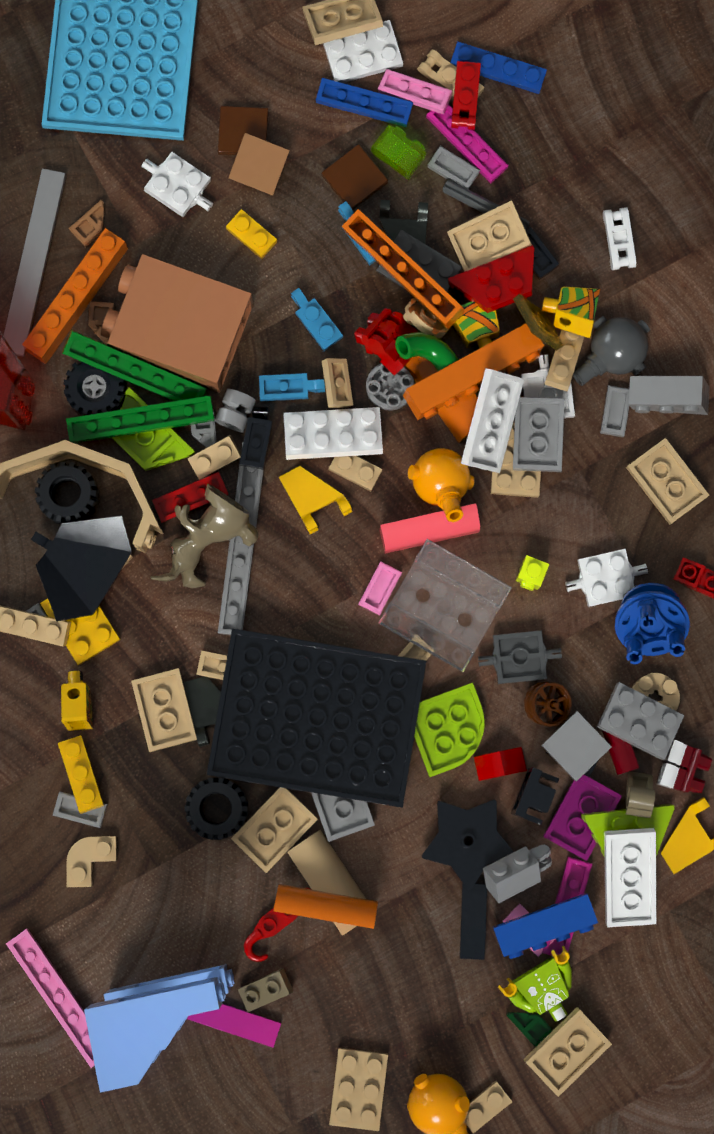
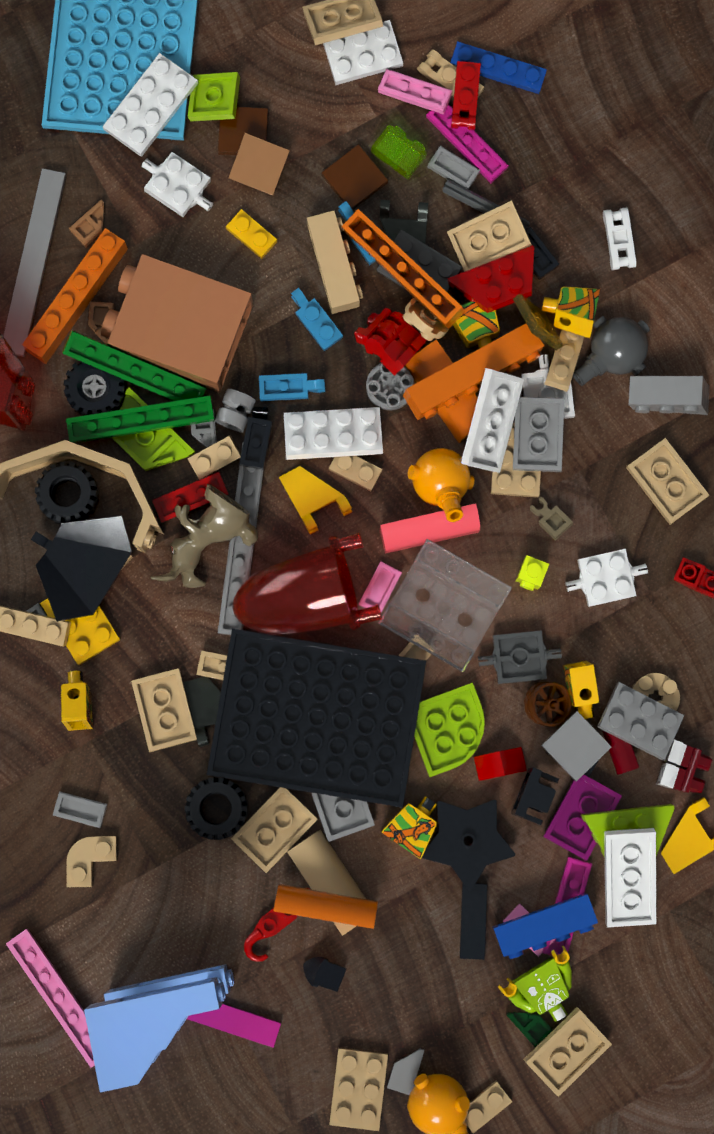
yellow plate [58,735,104,814] -> none
dark tan plate [238,968,294,1012] -> none
blue plate [316,78,413,127] -> none
tan plate [322,358,353,408] -> none
green cylinder [395,332,459,371] -> none
light grey hinge [483,844,552,903] -> none
light grey tile [600,385,629,437] -> none
blue piece [615,583,690,664] -> none
dark tan plate [626,771,655,818] -> none
none -> white plate [103,53,198,157]
none -> lime plate [187,72,240,121]
none -> clear red windscreen [232,533,382,635]
none -> black tile [303,957,347,992]
none -> tan brick [307,211,363,314]
none -> torso [381,797,437,859]
none -> light grey tile [387,1048,424,1095]
none -> dark tan plate [530,497,573,541]
none -> yellow torso [563,661,599,719]

